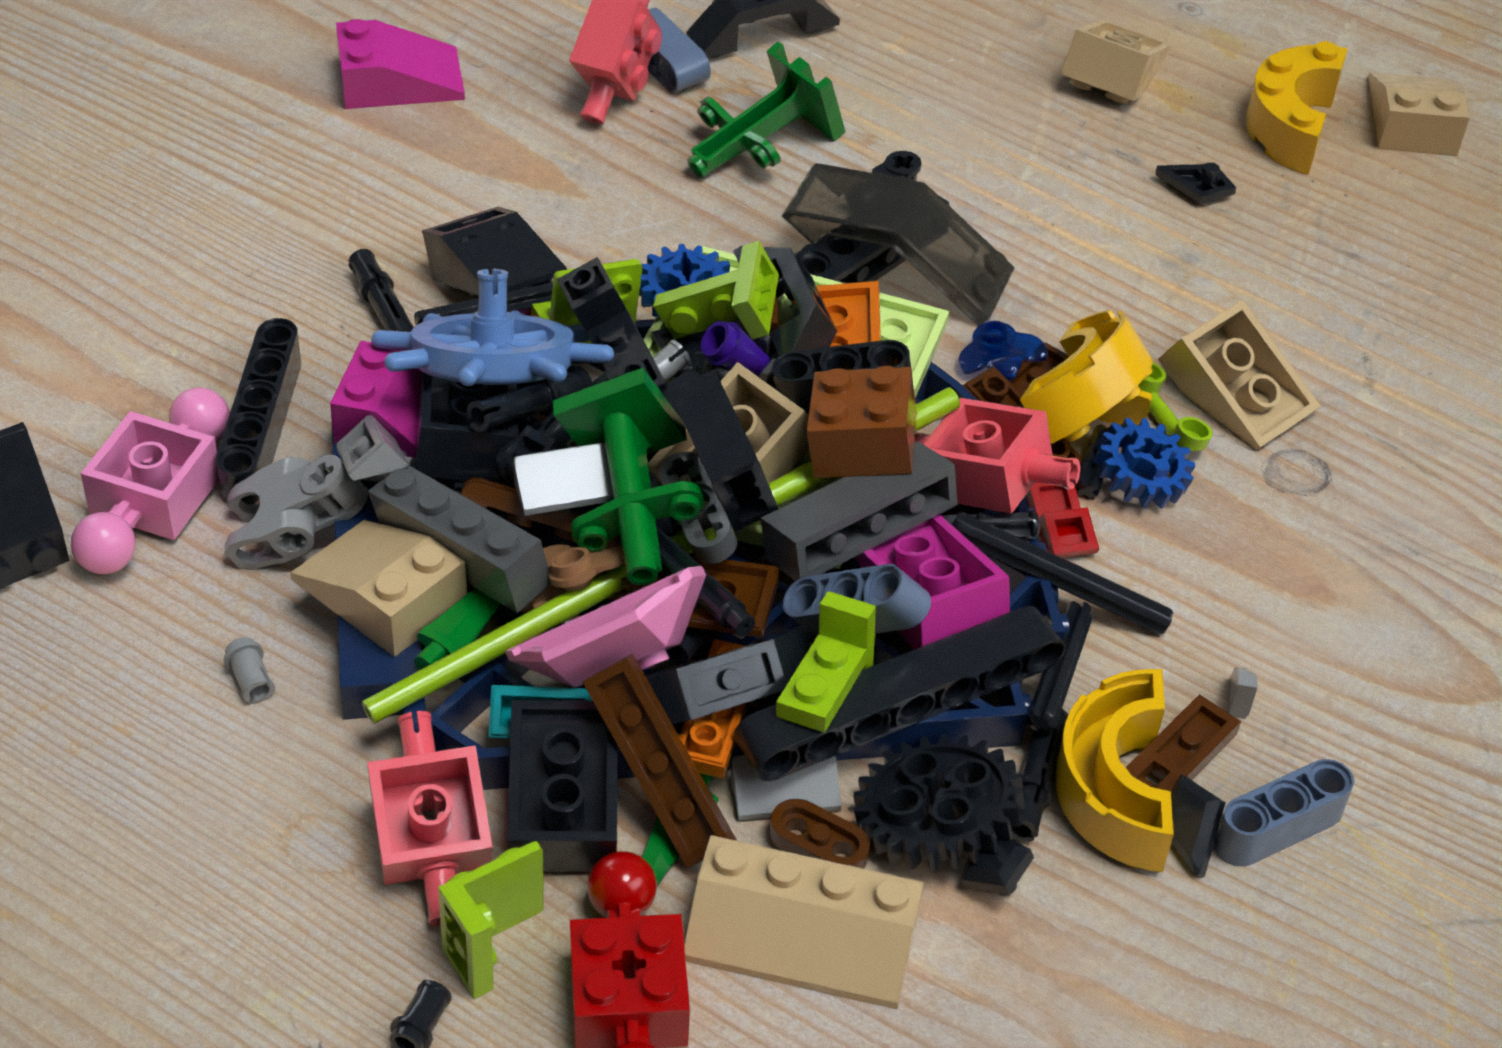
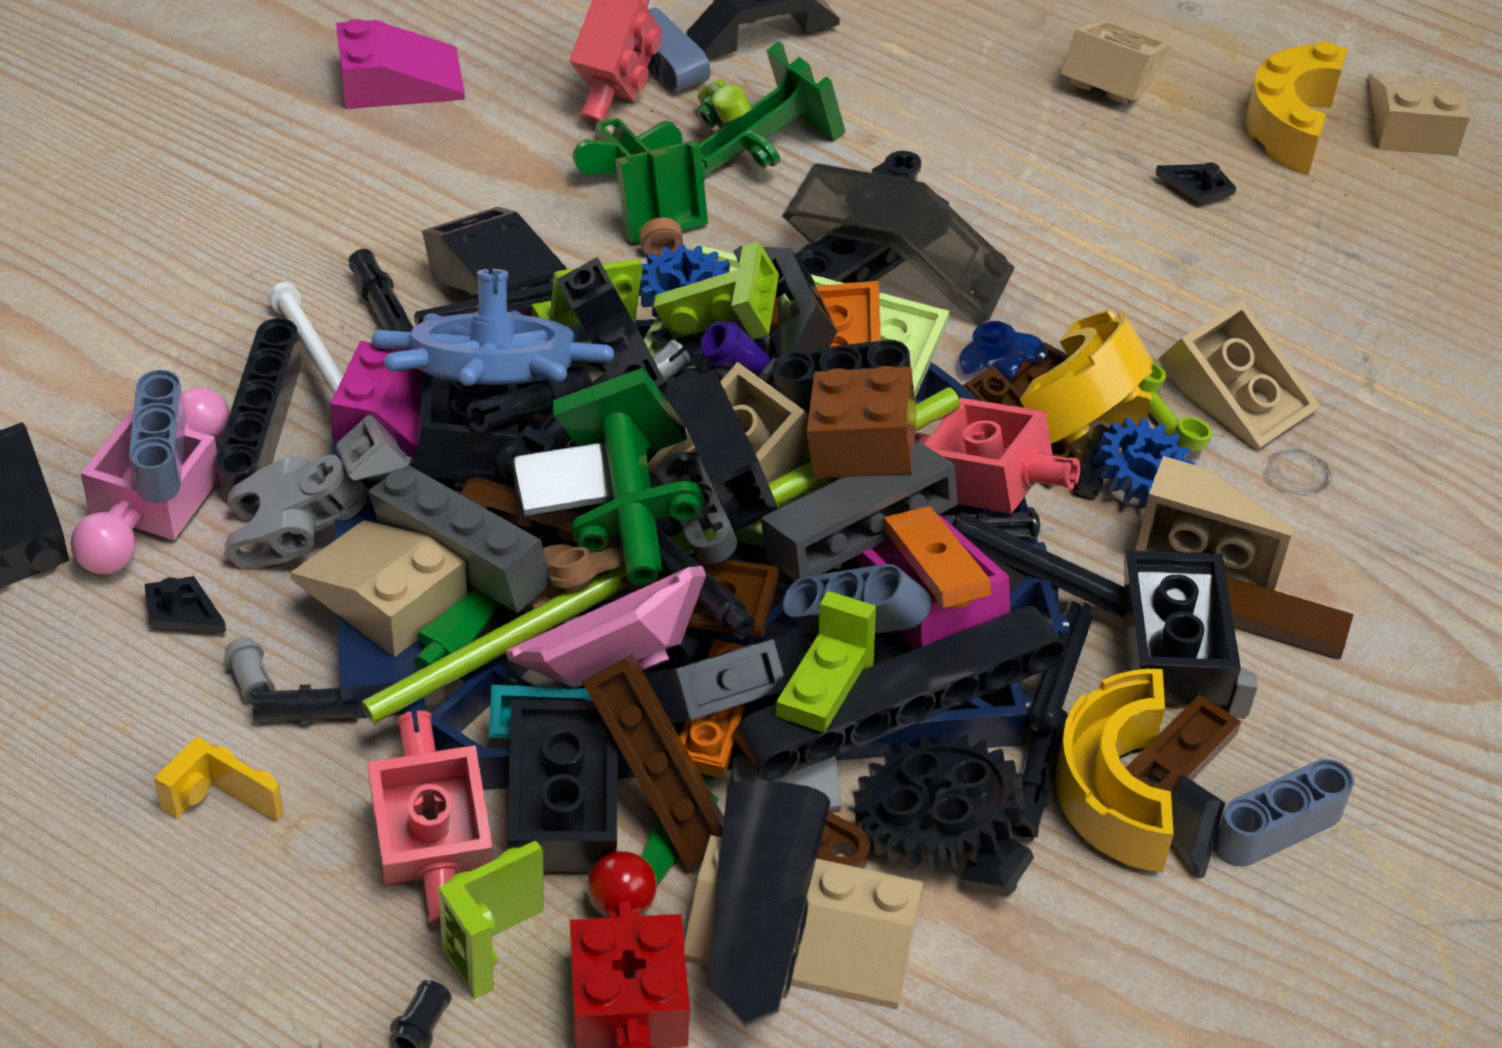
red slope [1026,482,1099,558] -> none
none -> sand blue beam [129,369,186,503]
none -> black piece [144,576,226,633]
none -> yellow bracket [154,736,284,821]
none -> black pin [252,684,358,725]
none -> white bar [268,282,343,395]
none -> green piece [573,118,709,244]
none -> nougat tile [639,218,683,257]
none -> lime bar [697,80,751,123]
none -> black panel [707,780,831,1027]
none -> orange tile [884,506,991,608]
none -> black slope [1124,550,1241,705]
none -> tan slope [1135,456,1293,590]
none -> reddish brown tile [1226,576,1354,659]

